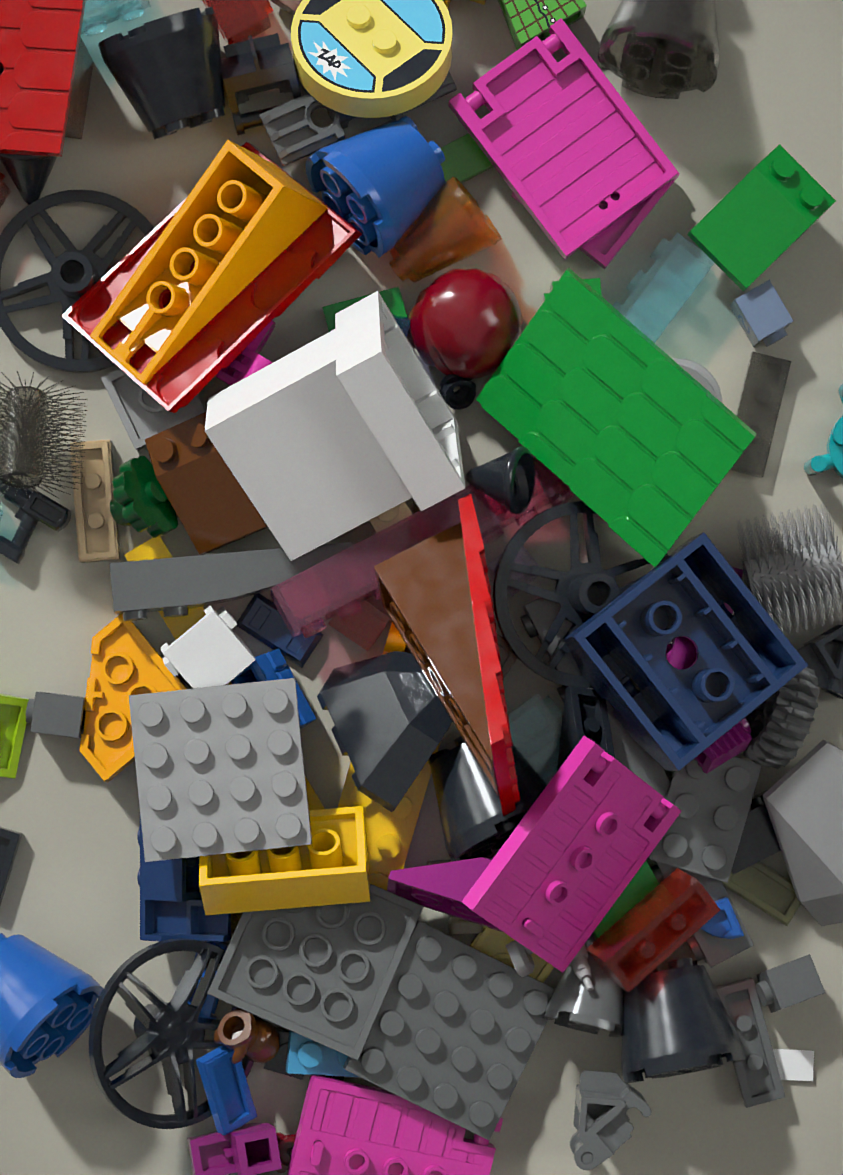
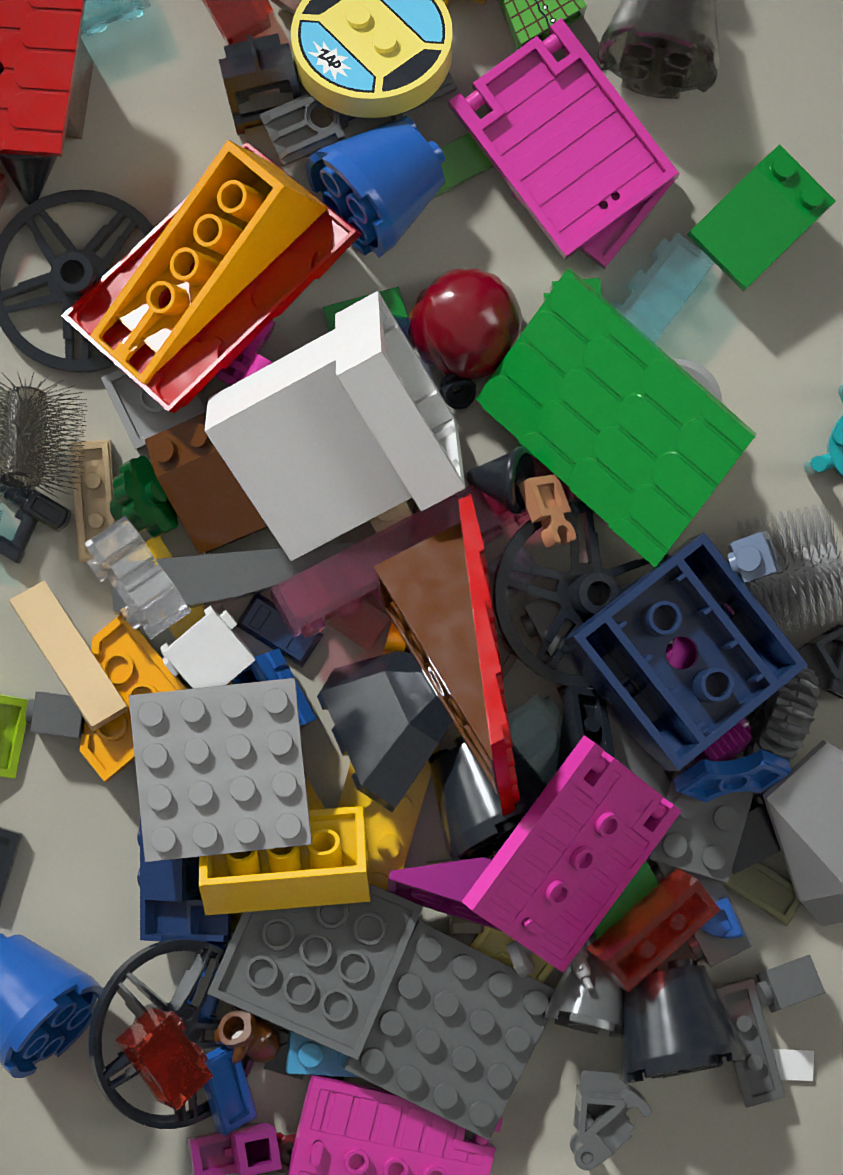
black cone [98,6,225,140] -> none
clear orange cone [389,176,502,283] -> none
sand blue brick [730,279,793,347] -> none
clear smoke tile [730,352,791,478] -> none
none -> tan tile [9,580,128,731]
none -> clear brick [84,516,192,640]
none -> clear red brick [115,1007,213,1110]
none -> nougat plate [518,474,576,548]
none -> blue tile [674,749,792,803]
none -> sand blue brick [728,531,782,584]

